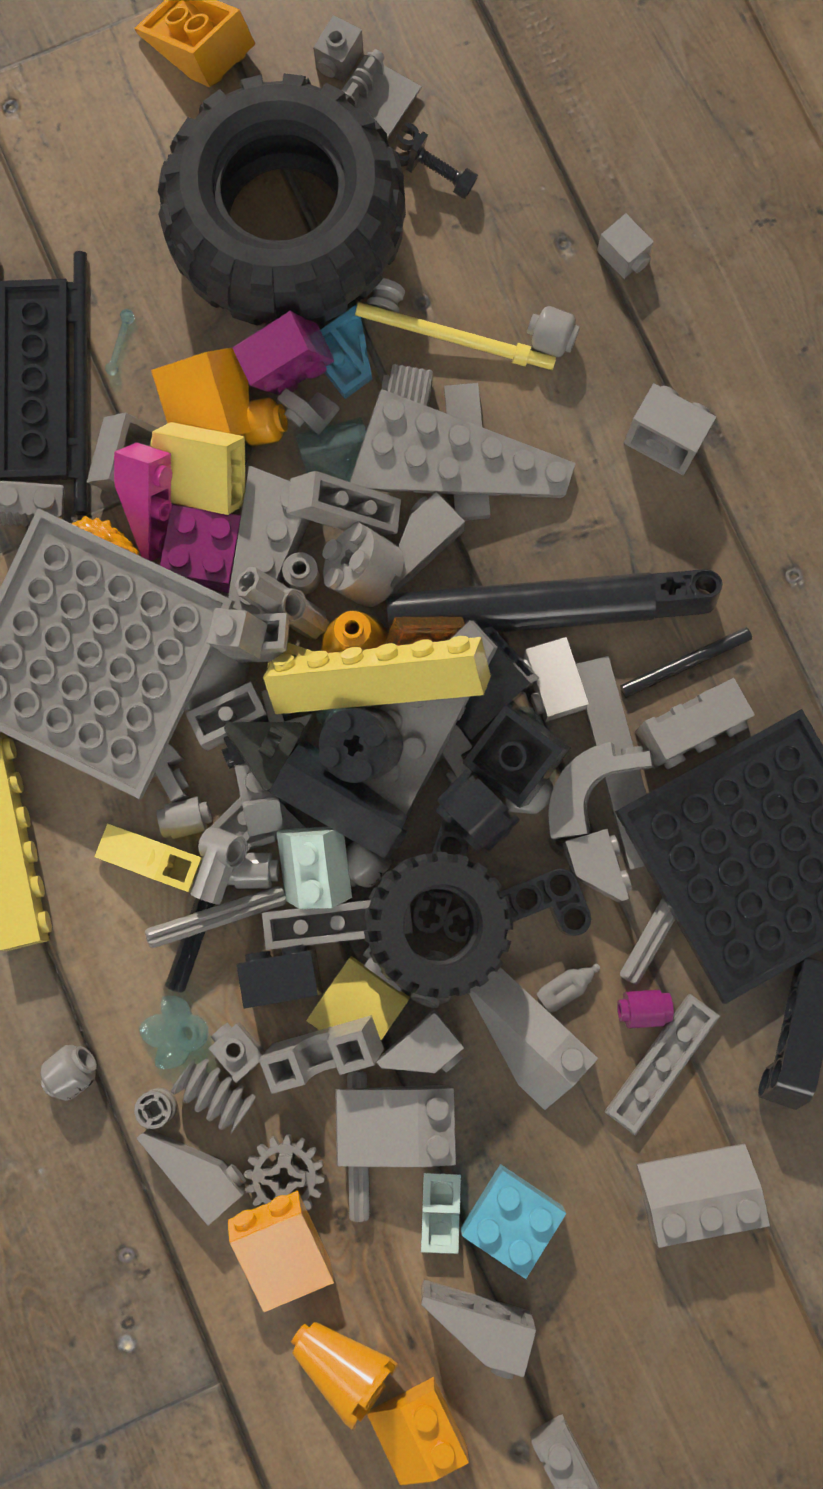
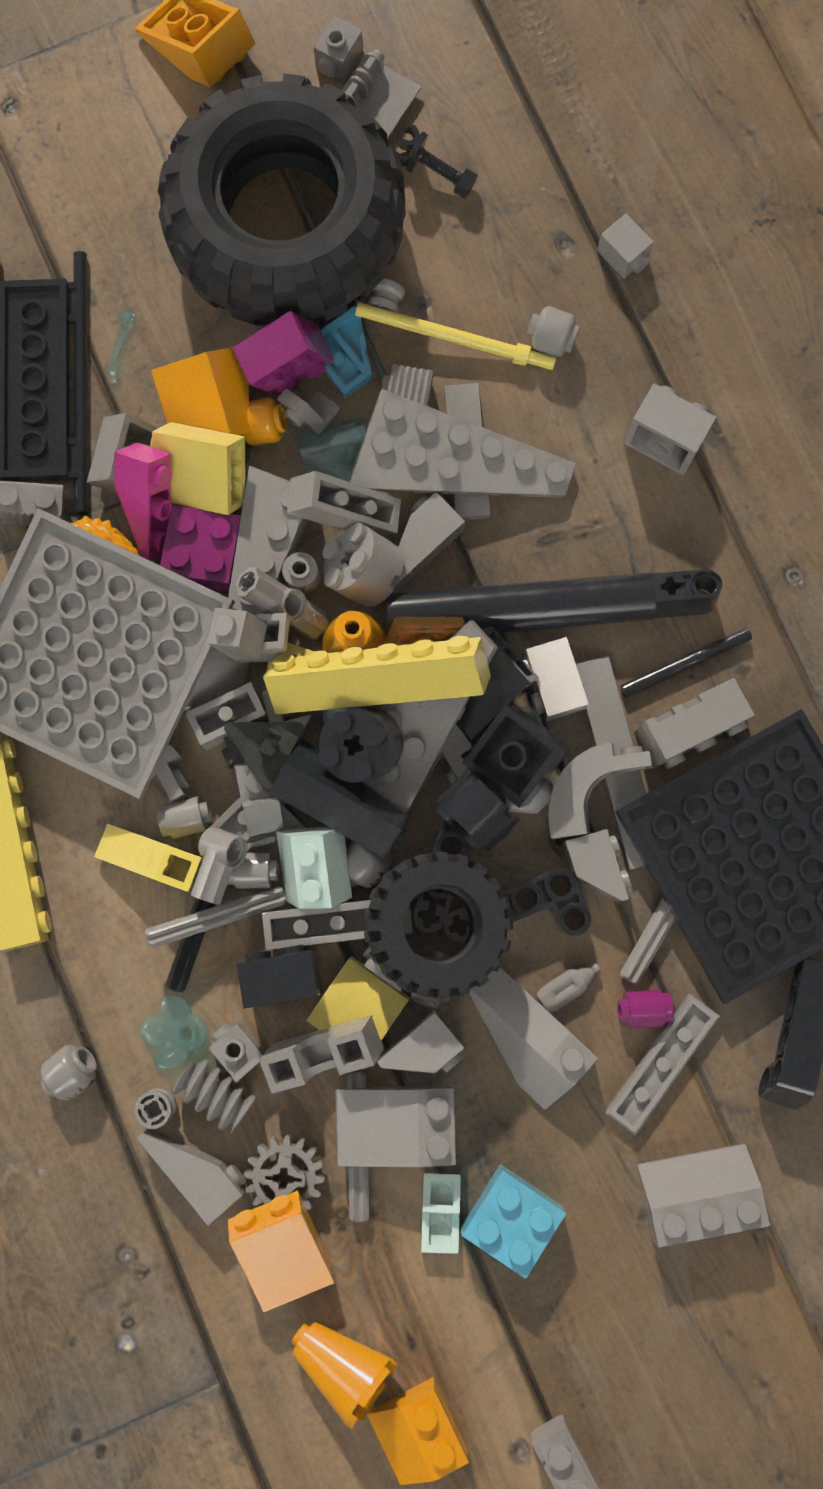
light grey slope [421,1279,536,1379] -> none

